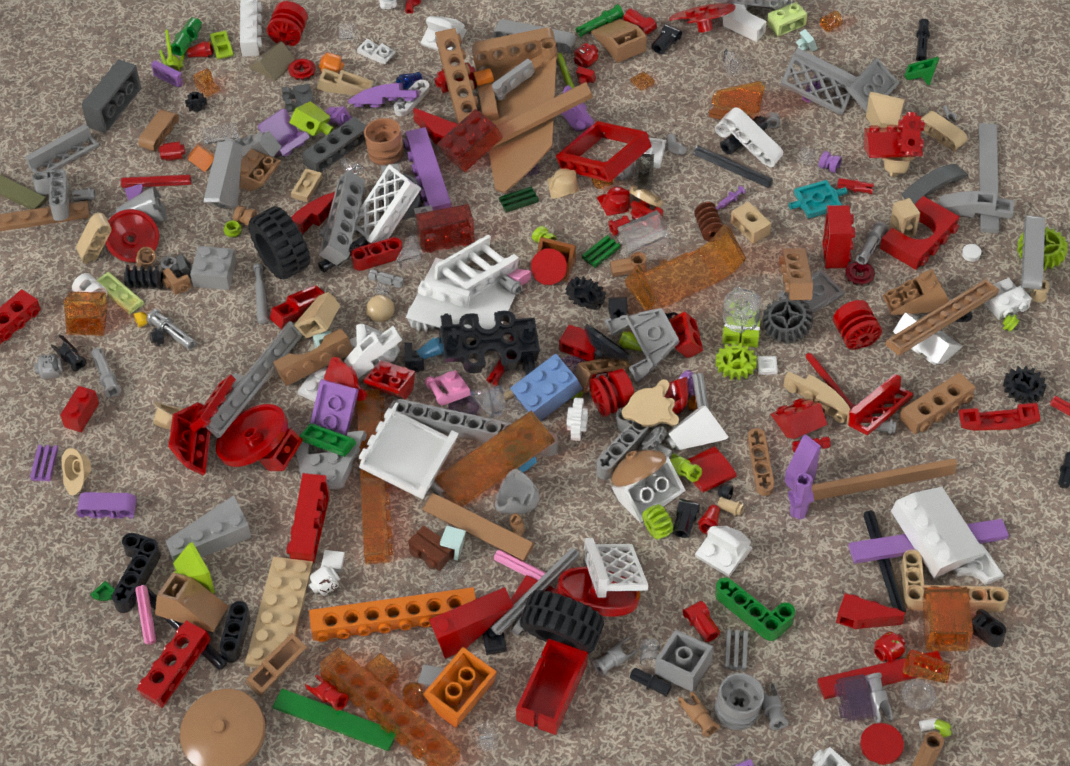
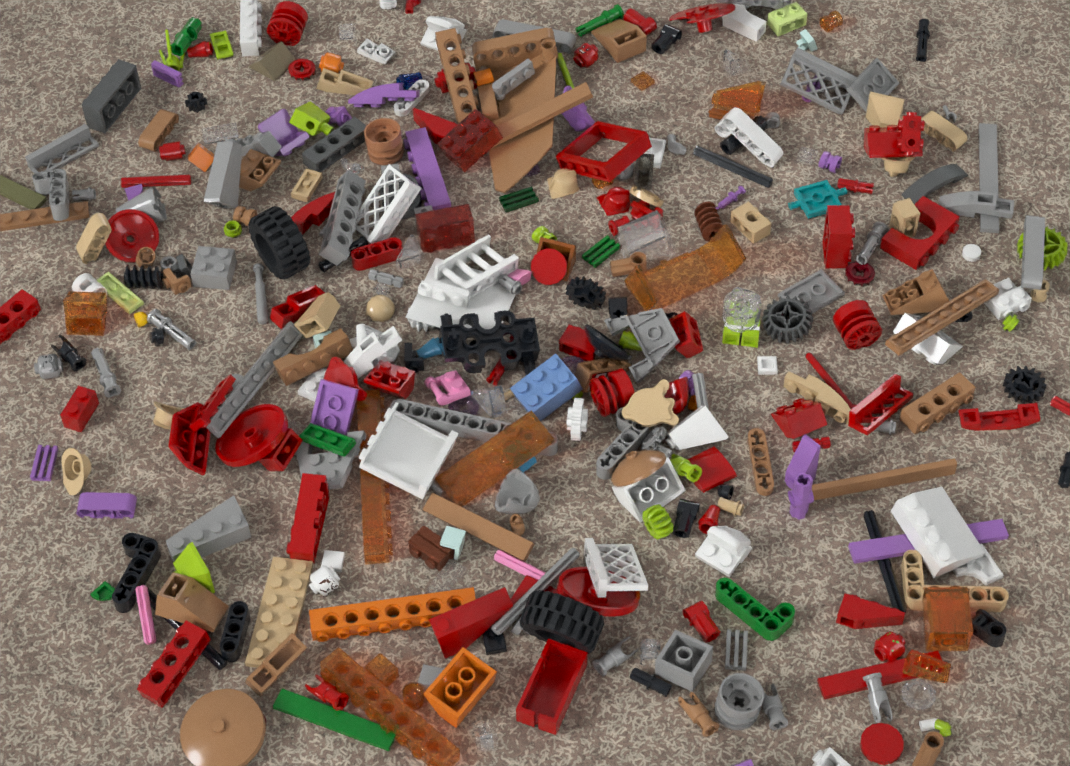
clear orange panel [193,68,220,98] -> none
dark grey plate [281,84,315,113] -> none
red tile [576,66,596,85] -> none
lime gear [715,342,757,381] -> none
medium nougat brick [779,248,813,300] -> none
clear purple brick [834,674,873,723] -> none
green slope [904,57,939,85] -> none

